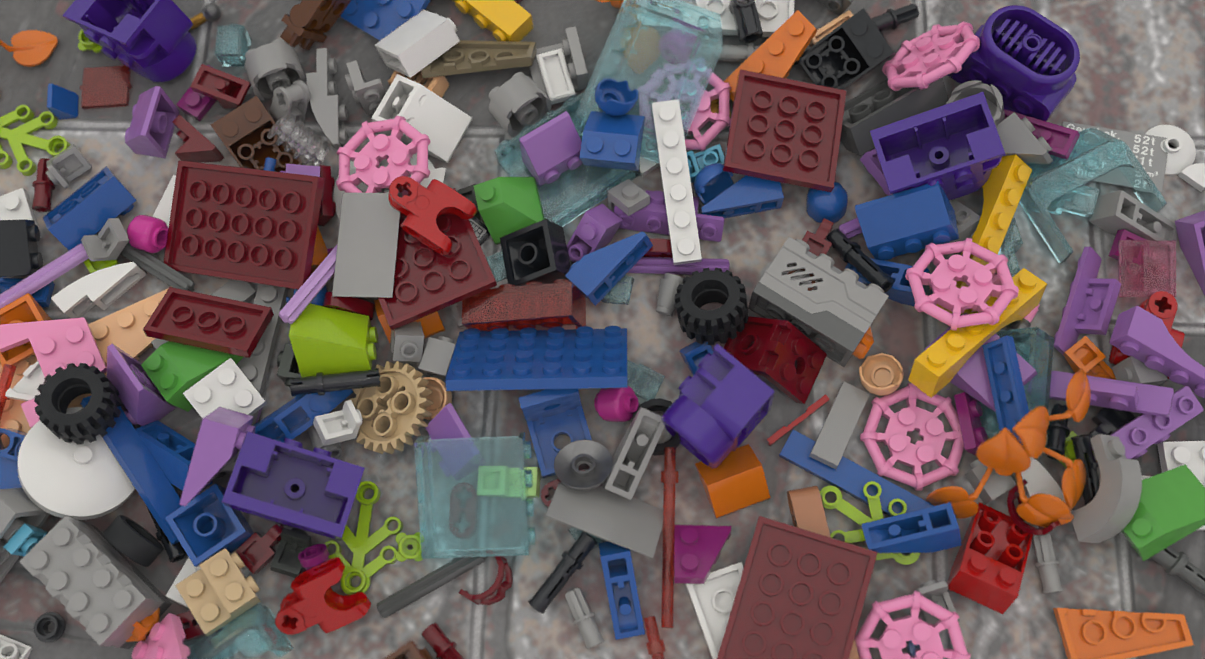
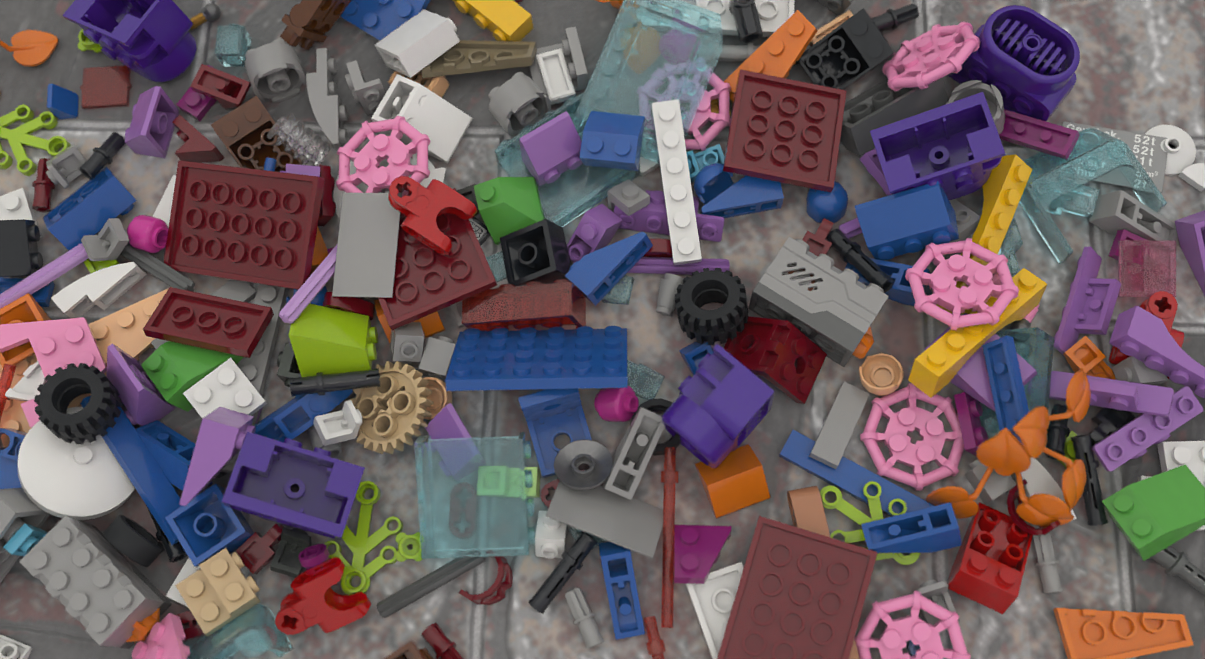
black plate [34,612,66,643] -> none
light grey piece [270,80,310,132] -> none
blue hair [594,78,639,116] -> none
red piece [766,394,830,446] -> none
light grey slope [996,112,1053,164] -> none
light grey arch [1071,434,1142,543] -> none
none -> black axle [79,132,125,180]
none -> white bracket [535,510,567,559]

